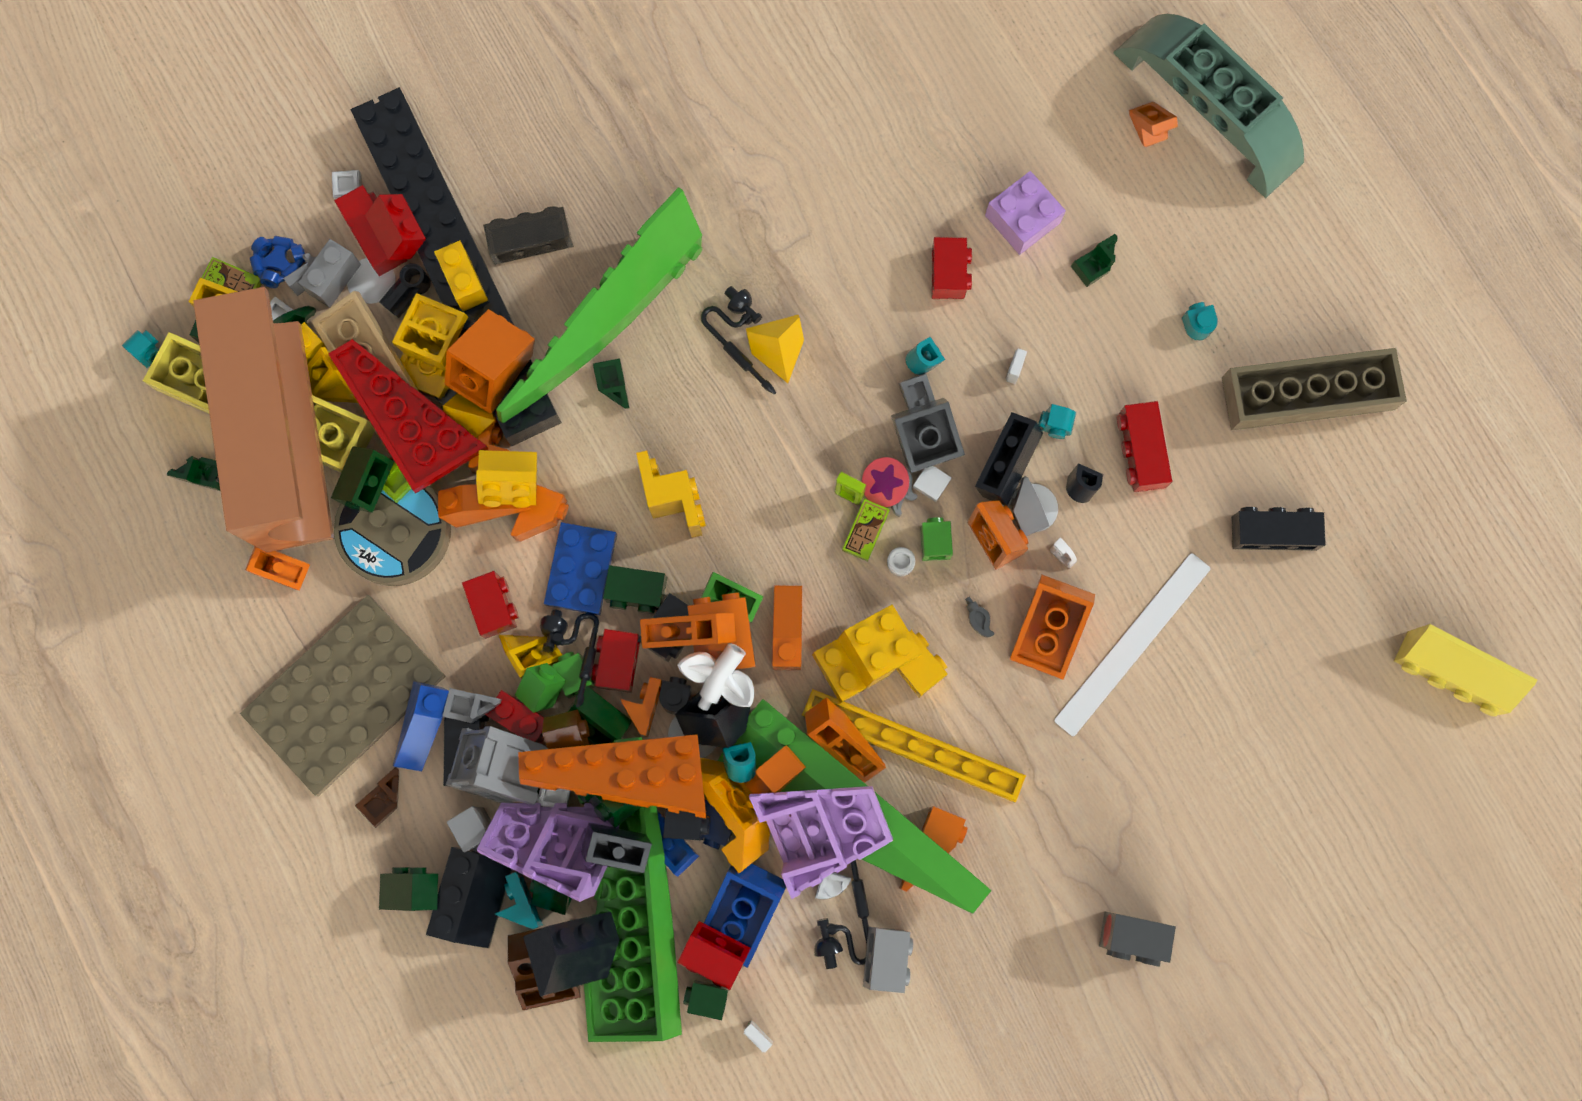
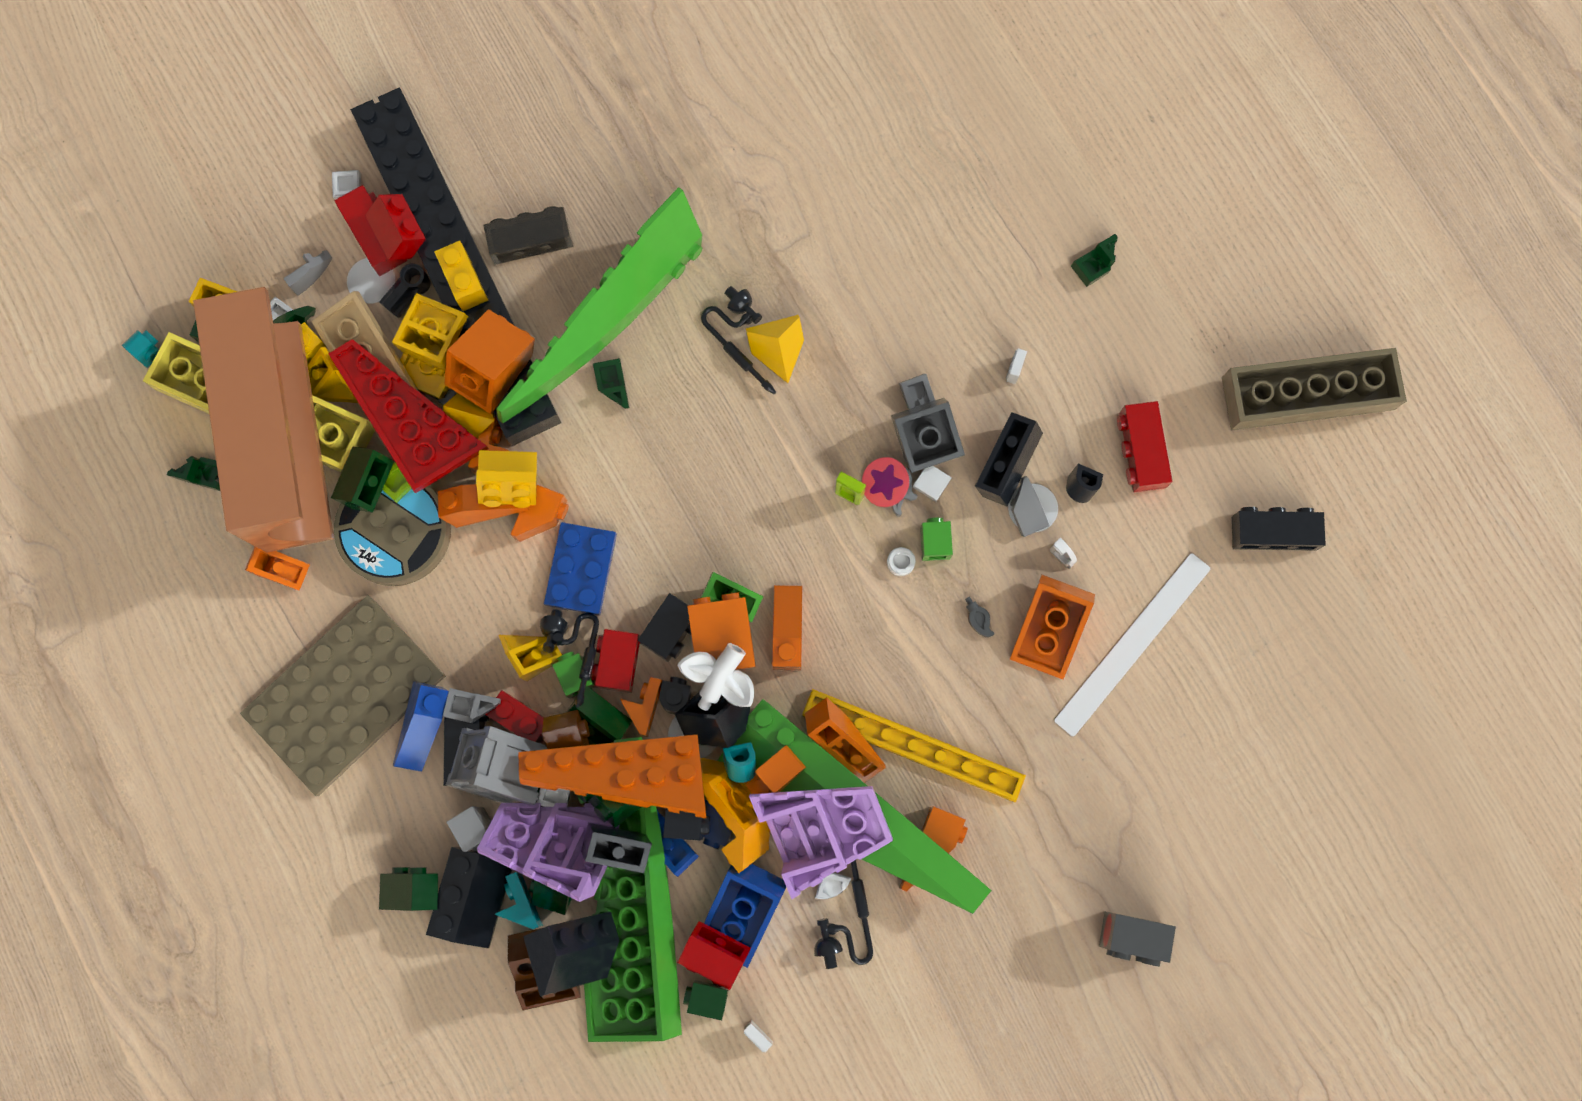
tile [201,257,262,292] -> none
blue piece [250,236,306,288] -> none
light grey brick [298,239,361,308] -> none
reddish brown slope [355,767,399,828] -> none
red brick [462,571,519,639] -> none
bright green brick [515,663,566,713] -> none
dark green brick [603,565,667,614] -> none
yellow bracket [636,450,706,538] -> none
orange slope [640,613,736,648] -> none
yellow bracket [812,604,922,704] -> none
tile [842,499,890,562] -> none
light grey brick [863,926,913,993] -> none
yellow brick [896,629,948,698] -> none
teal plate [905,337,945,375] -> none
red brick [932,237,972,299] -> none
orange slope [967,500,1029,570] -> none
lavender brick [985,171,1066,255] -> none
teal plate [1038,404,1076,439] -> none
sand green slope [1113,13,1304,198] -> none
orange slope [1129,102,1178,147] -> none
teal plate [1182,302,1218,341] -> none
light yellow slope [1394,624,1537,717] -> none

